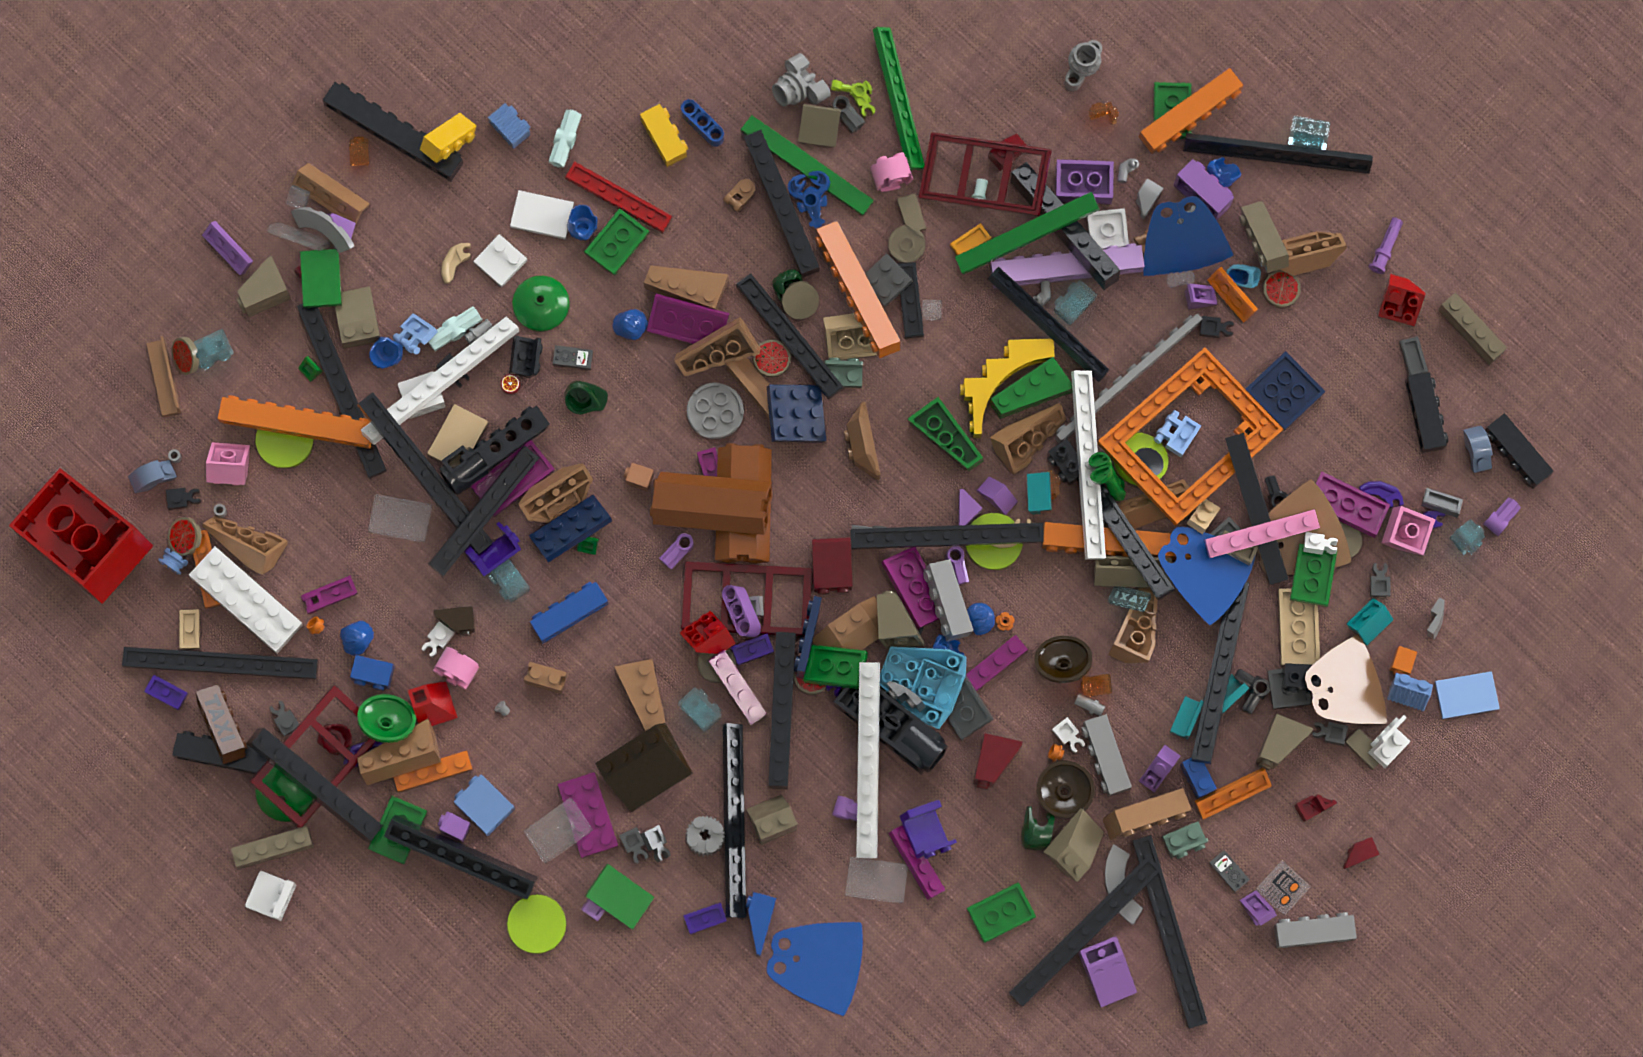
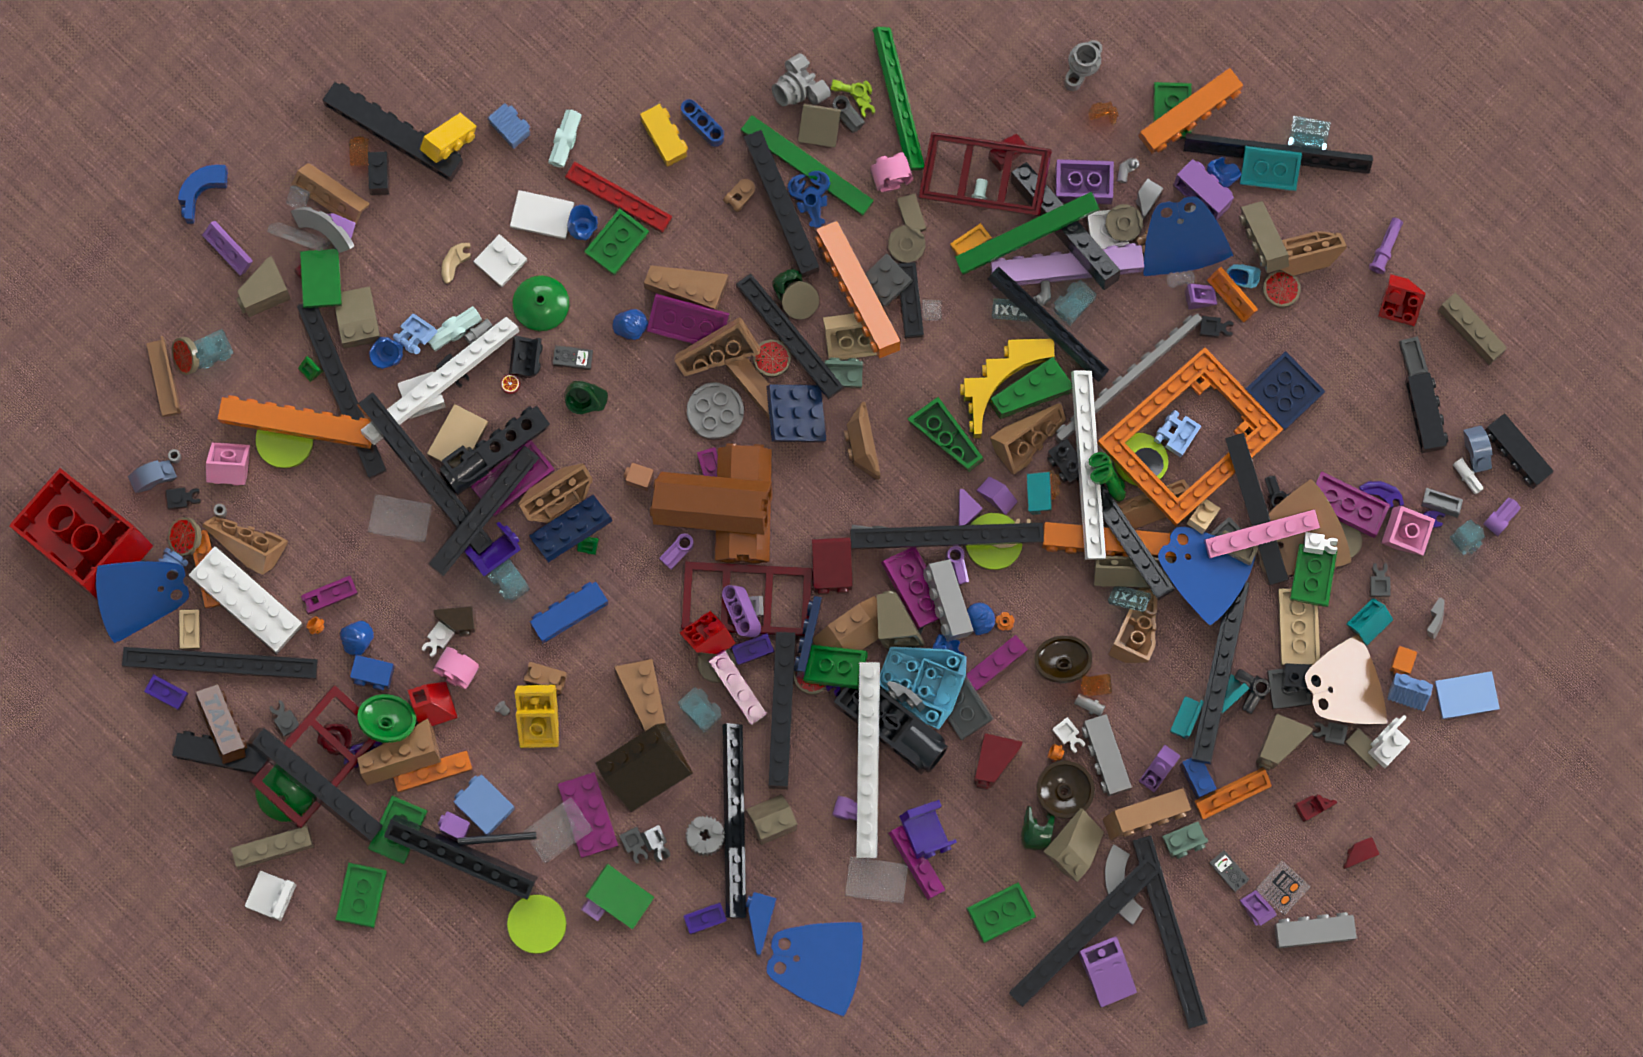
none -> blue piece [96,561,189,643]
none -> blue arch [178,165,228,224]
none -> green tile [335,862,387,928]
none -> black brick [368,152,390,195]
none -> black bar [458,832,536,846]
none -> yellow slope [515,685,559,748]
none -> clear light blue tile [992,298,1030,321]
none -> dark tan tile [1105,204,1143,242]
none -> teal plate [1240,146,1302,191]
none -> white axle [1453,458,1483,494]

